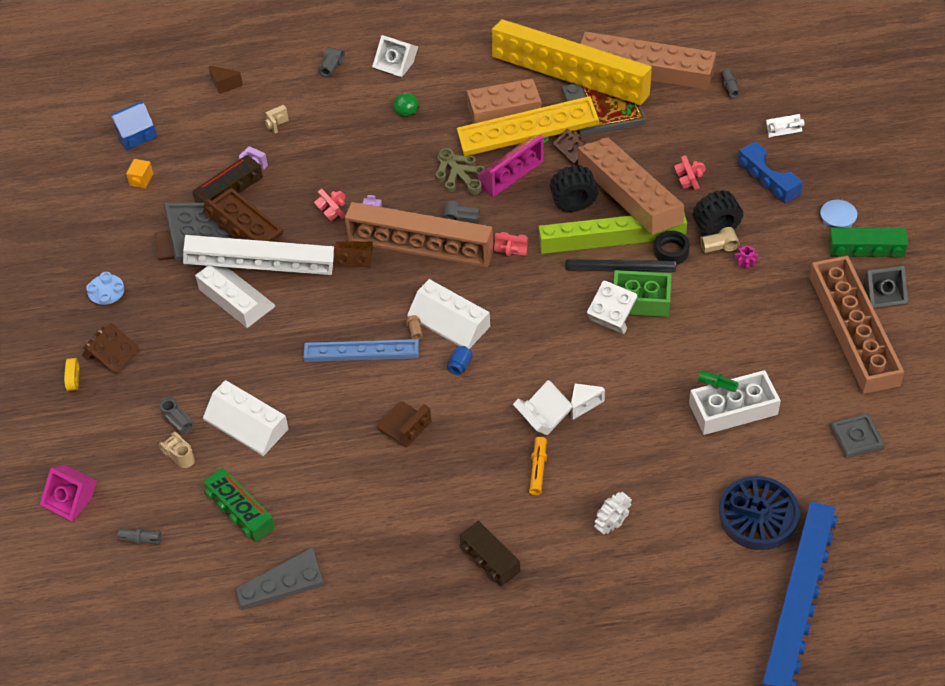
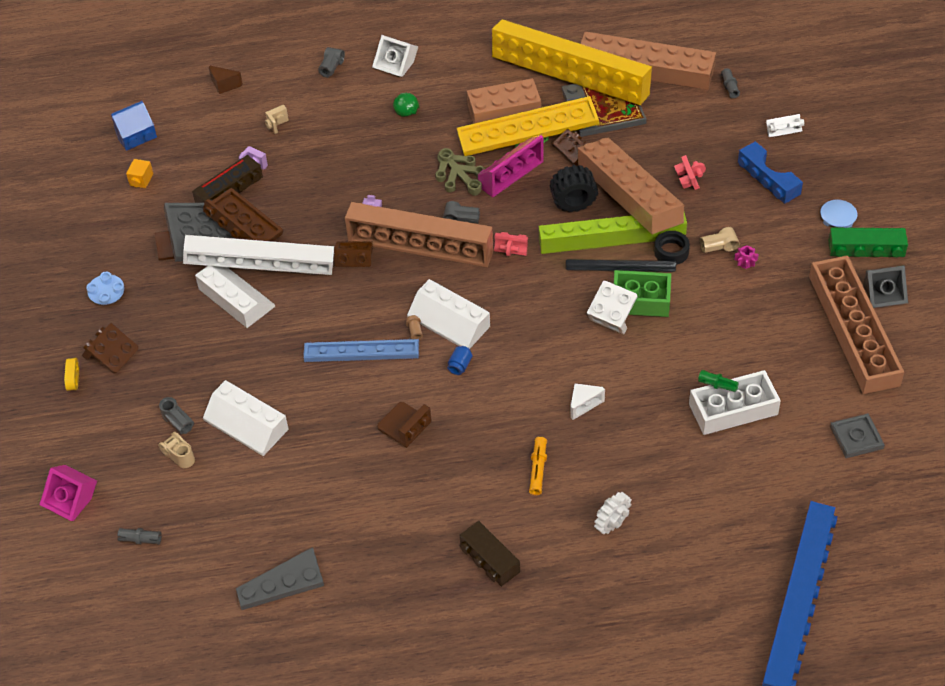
green brick [203,467,275,542] -> none
coral hips [314,189,346,221] -> none
white bracket [513,380,573,435] -> none
black tyre [692,190,744,236] -> none
dark blue piece [719,476,800,550] -> none

